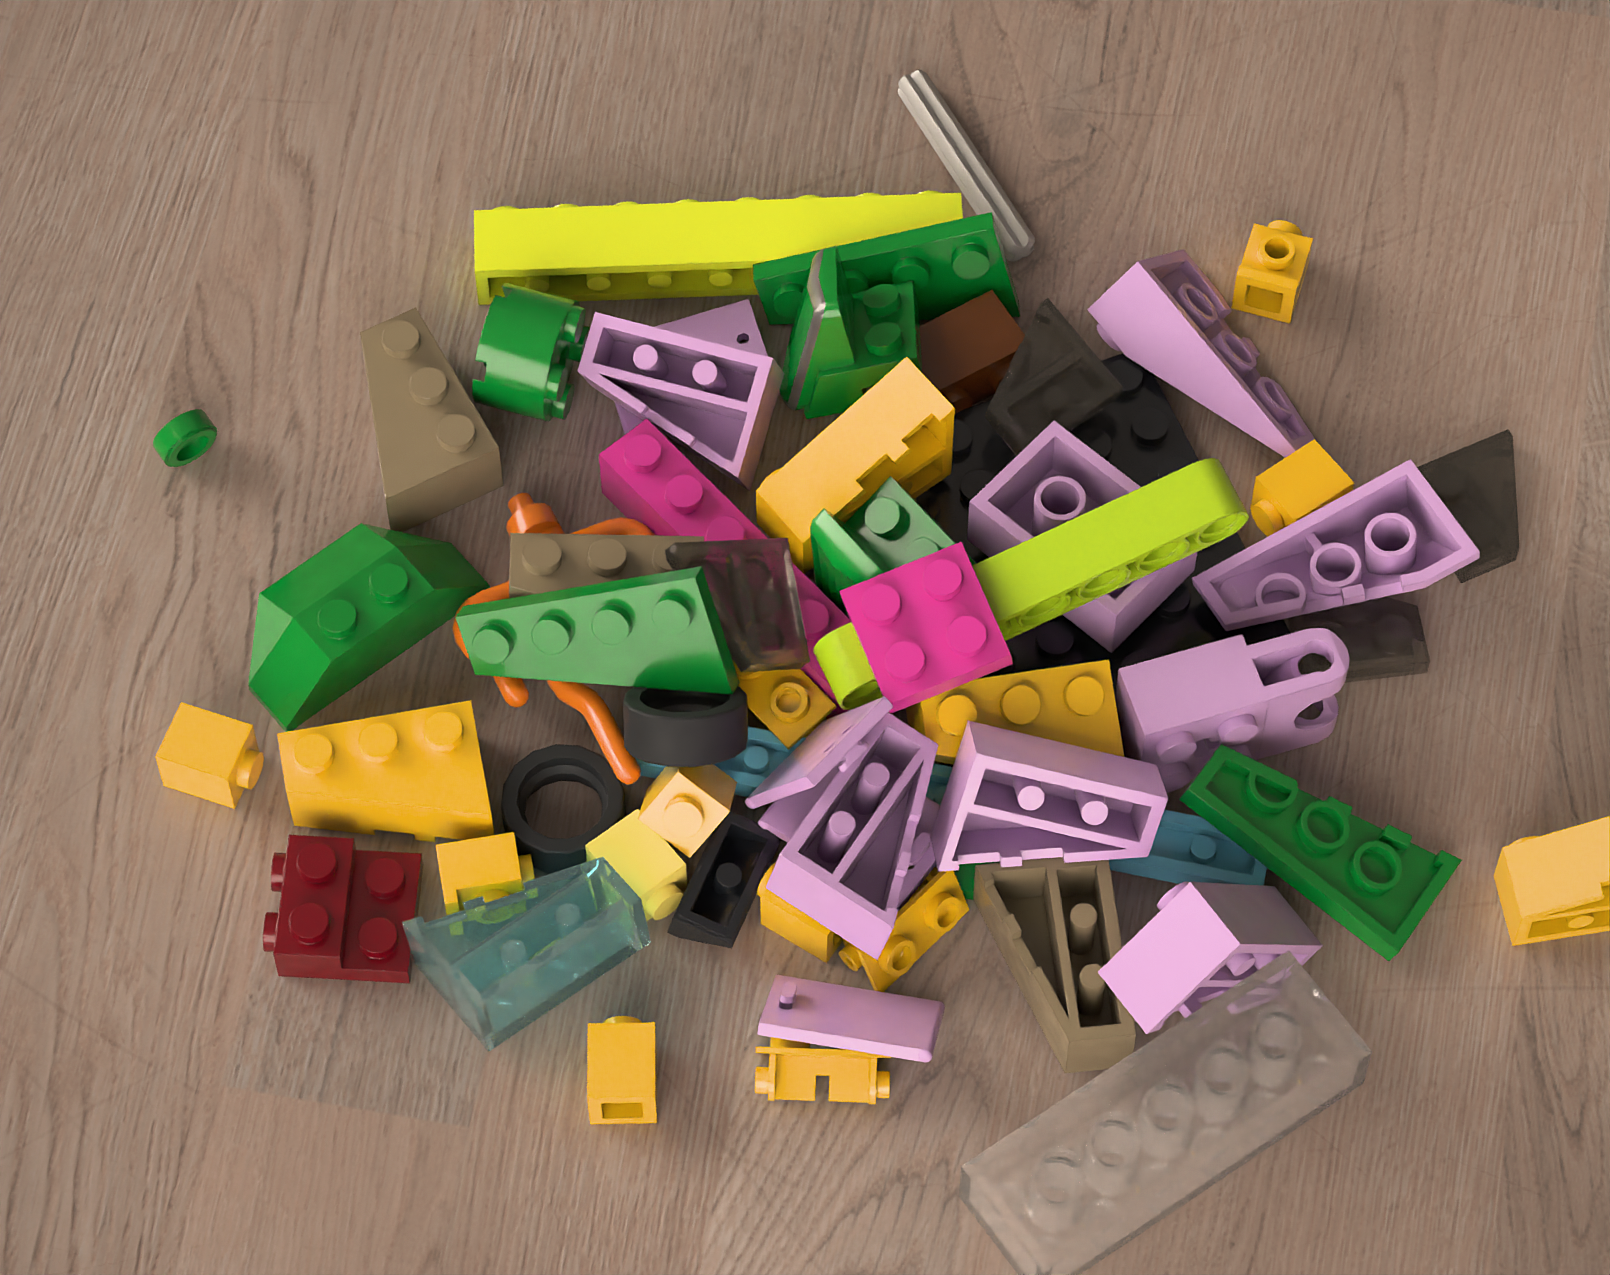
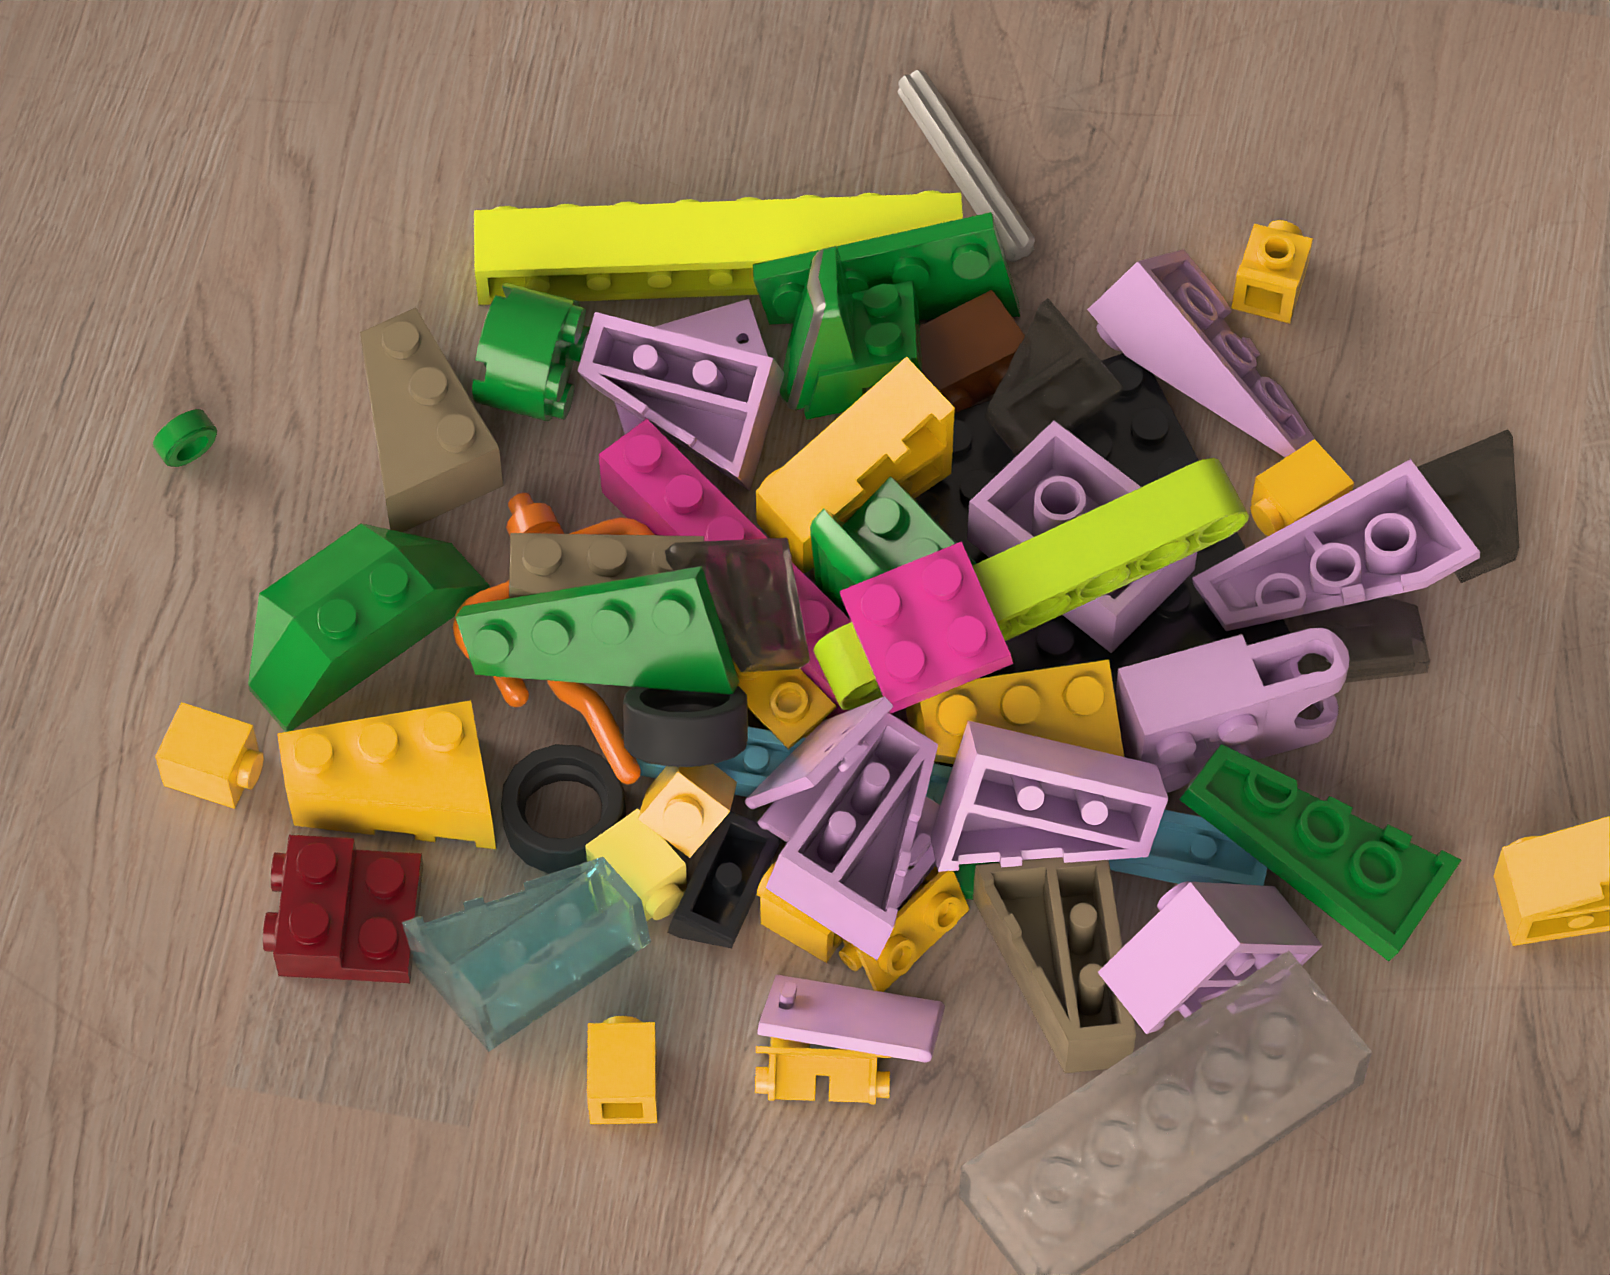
yellow brick [436,832,537,932] -> none

